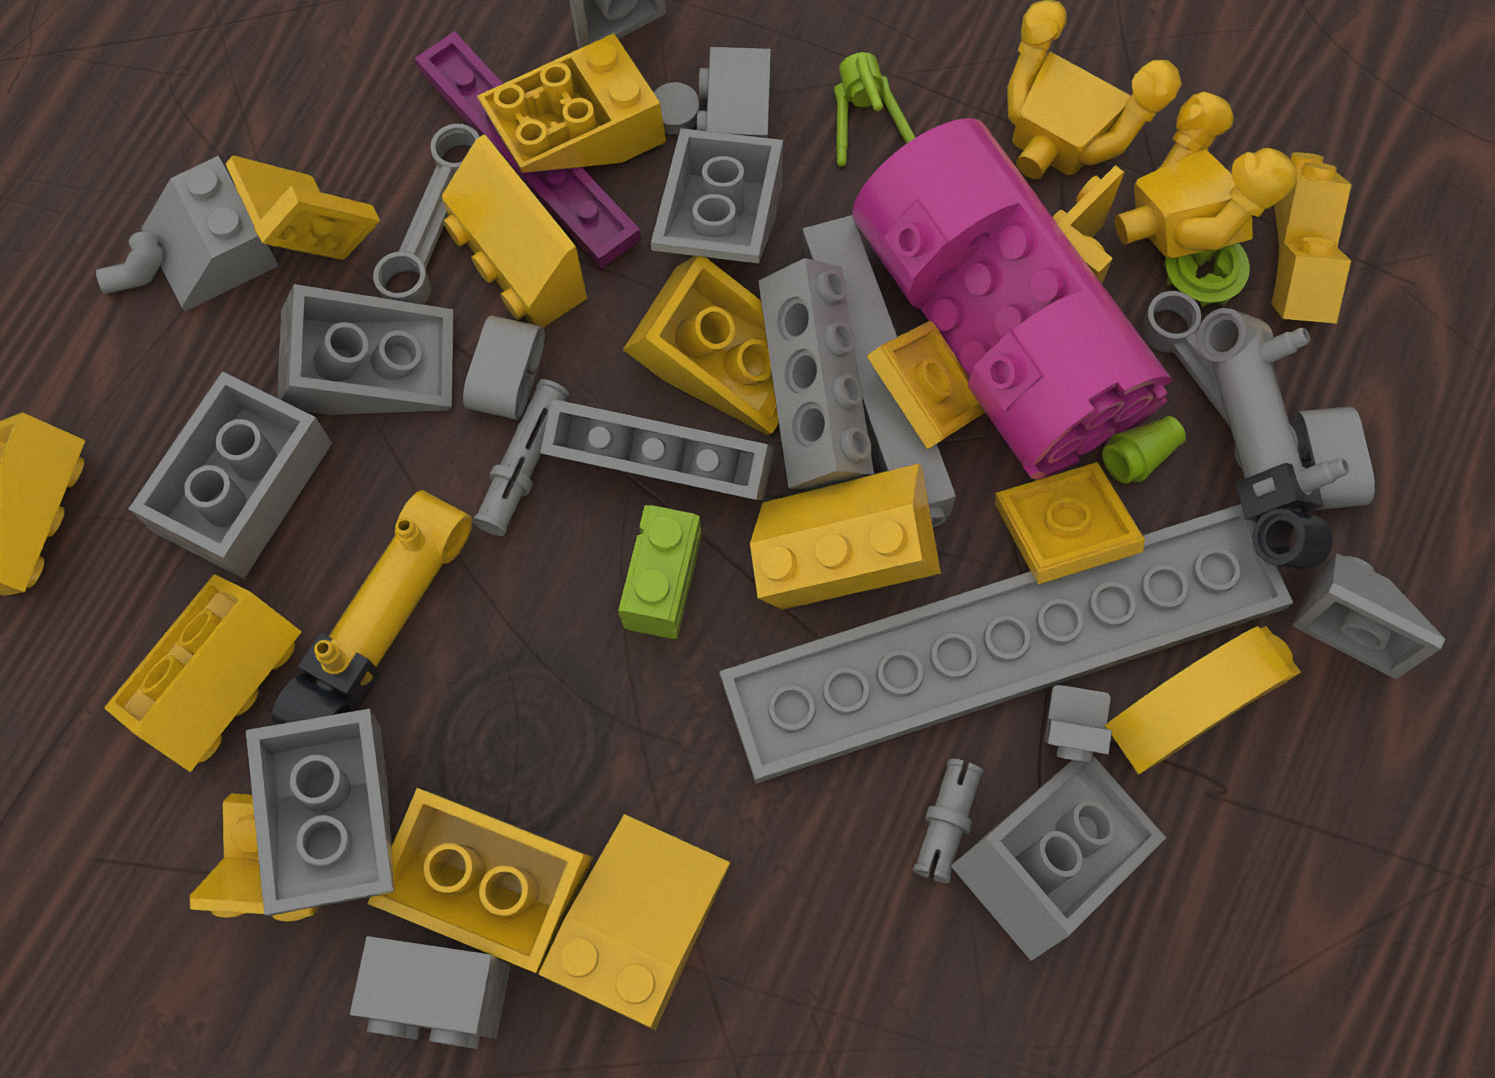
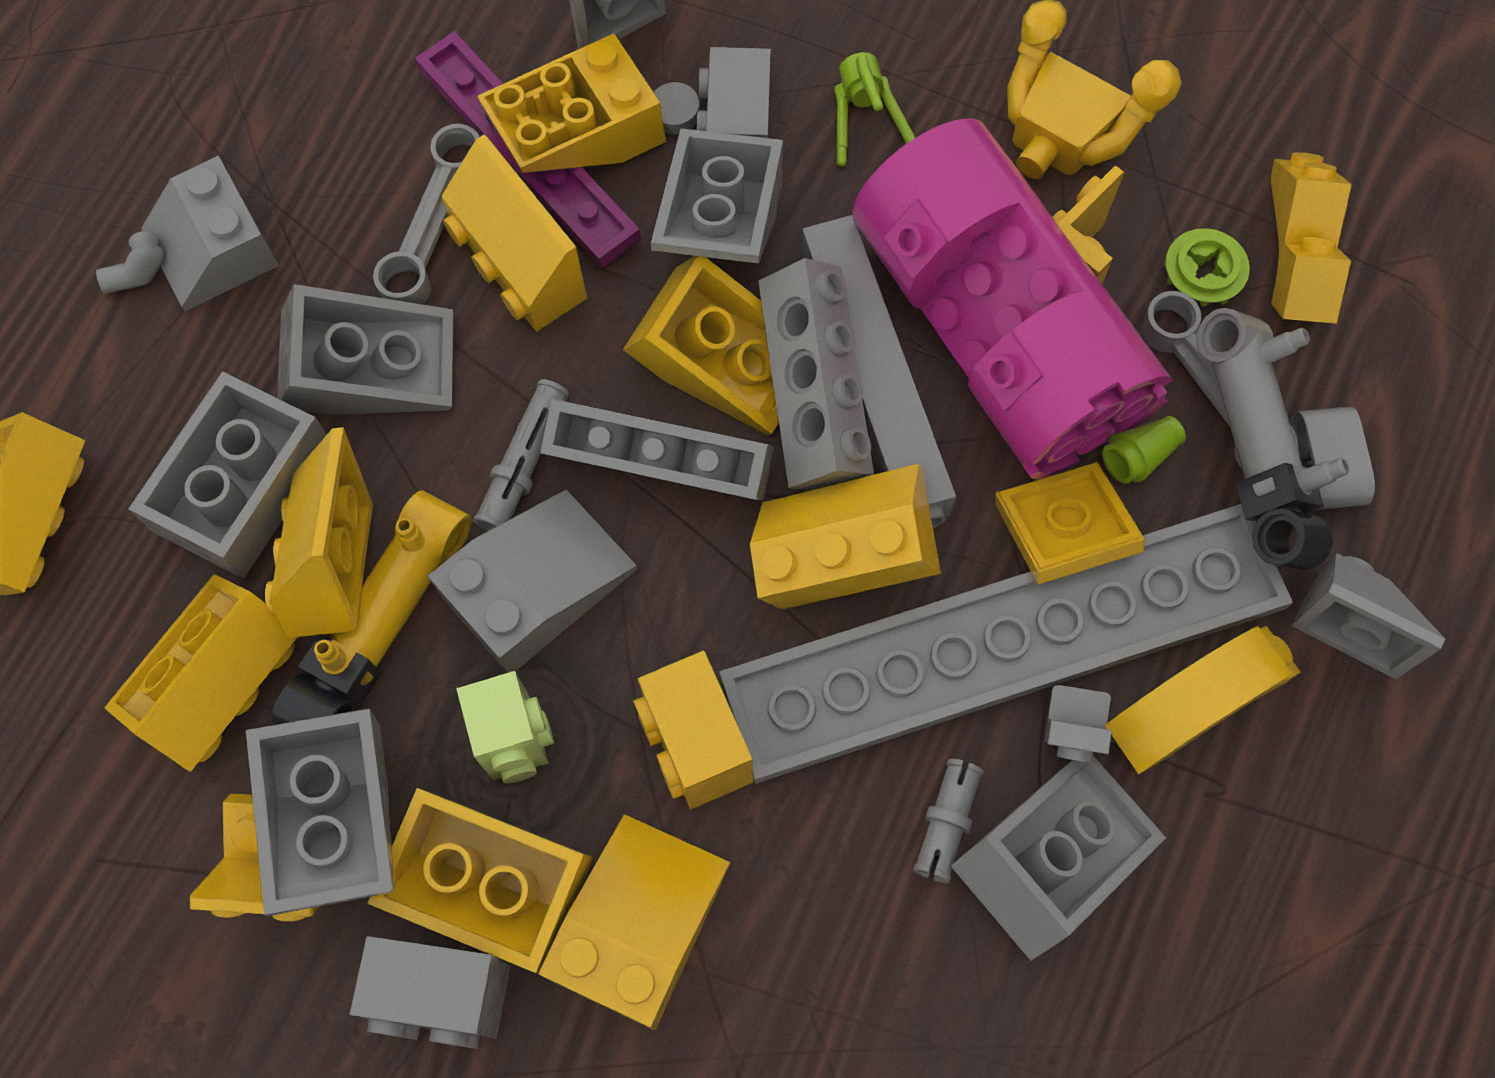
yellow bracket [226,155,380,260] -> none
light grey beam [463,315,545,420] -> none
lime brick [618,505,702,639] -> none
yellow tile [867,320,985,450] -> none
yellow torso [1115,92,1297,258] -> none
none -> yellow slope [265,427,373,638]
none -> light grey slope [428,489,638,673]
none -> yellowish green brick [456,671,554,783]
none -> yellow piece [633,650,753,810]

